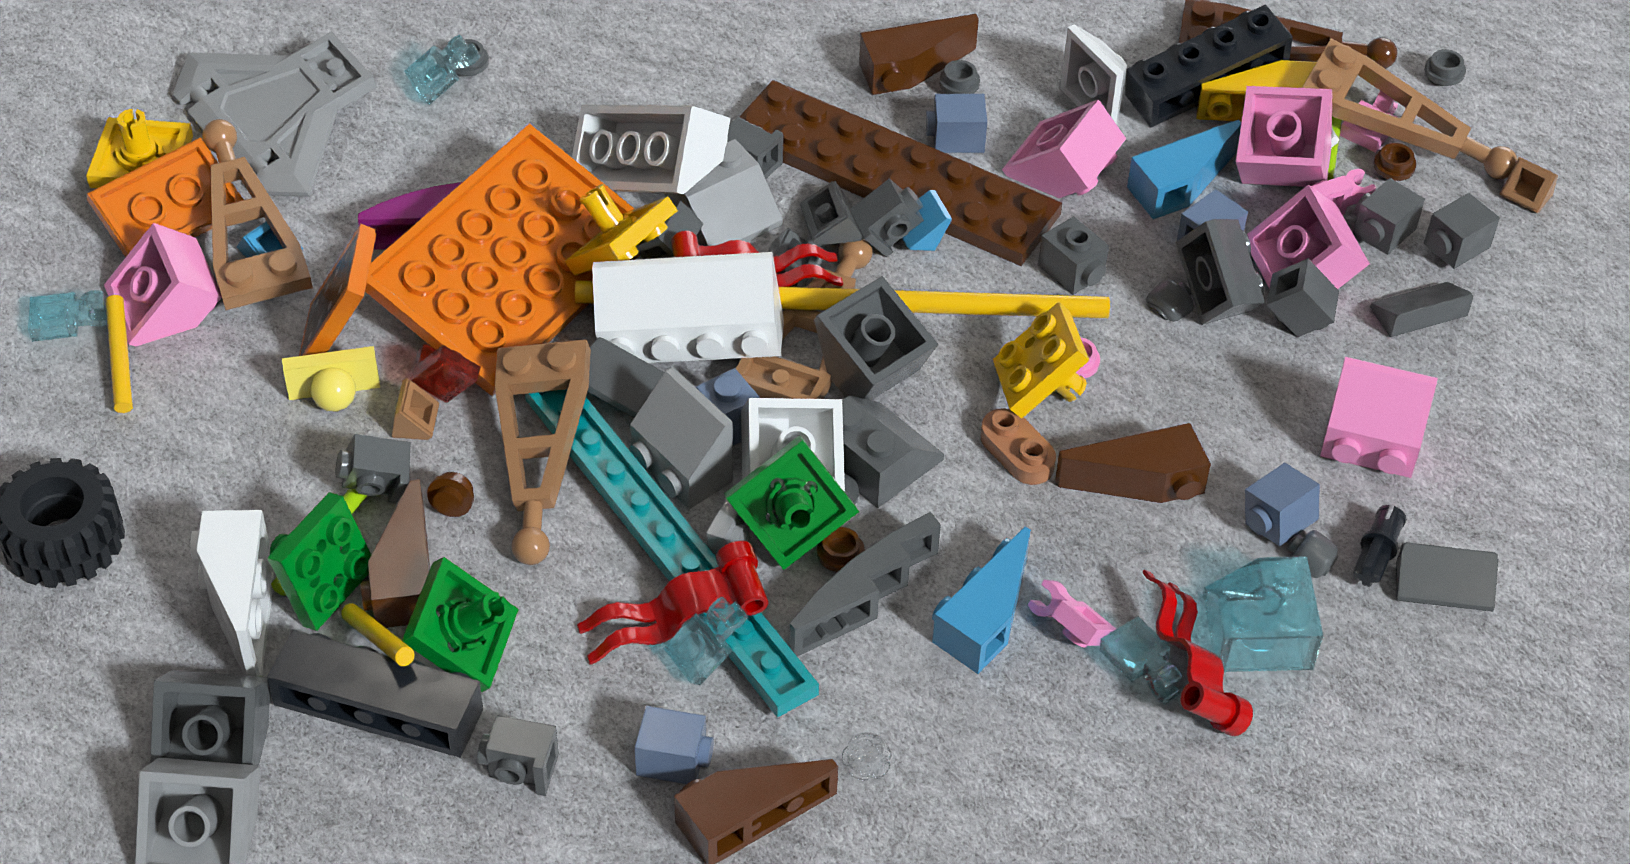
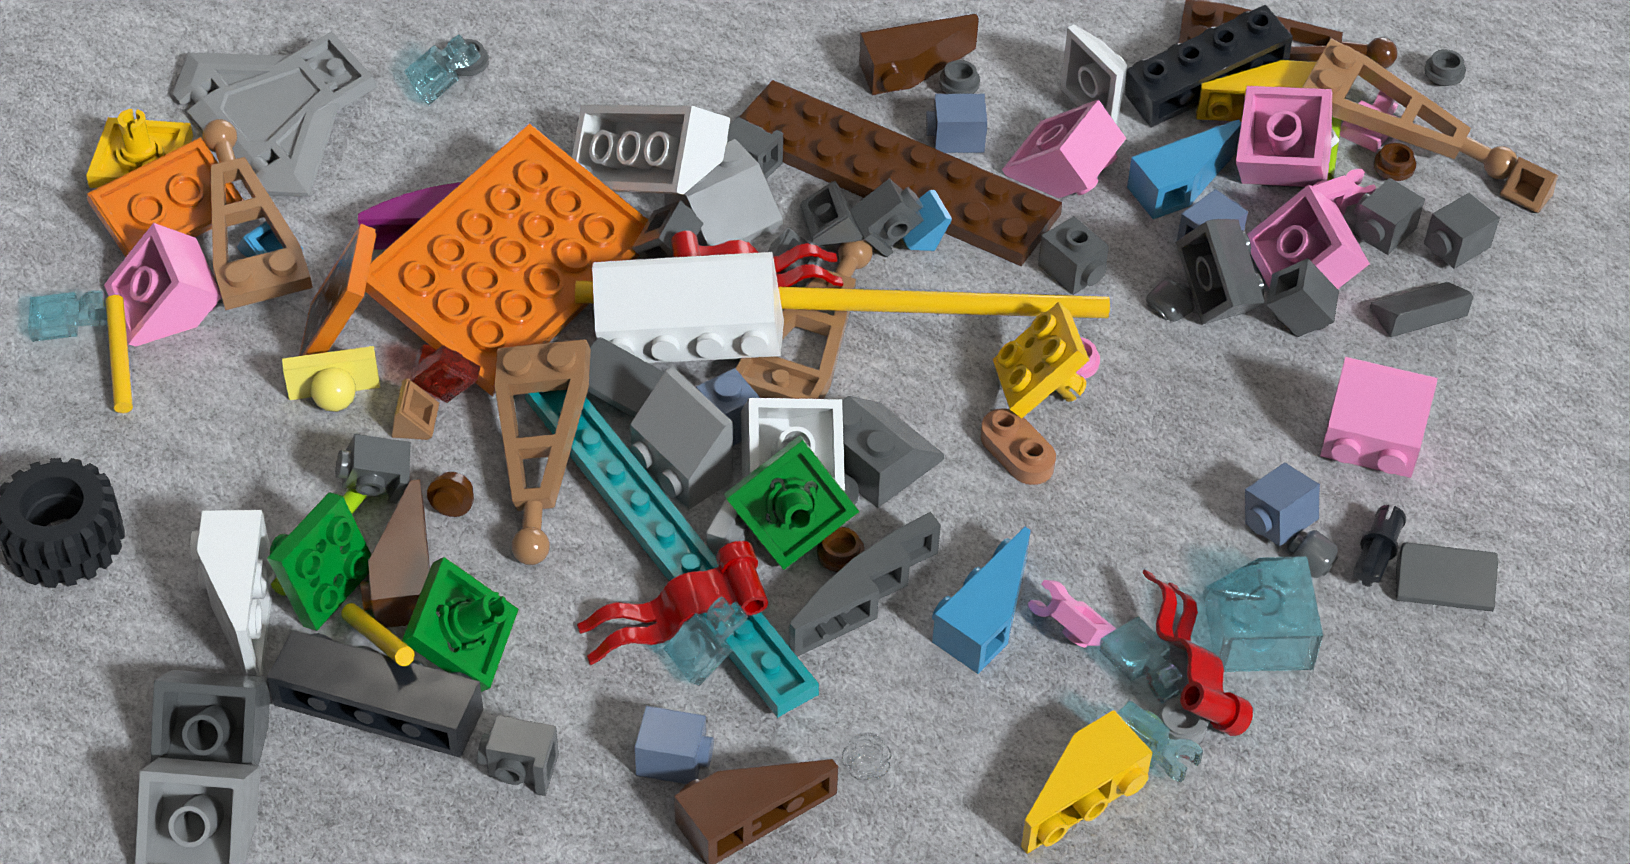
yellow plate [565,184,678,276] -> none
dark grey slope [814,276,939,400] -> none
reddish brown slope [1055,423,1211,503] -> none
none -> yellow slope [1021,710,1153,854]
none -> clear light blue plate [1117,701,1203,782]
none -> light grey tile [1157,696,1209,748]

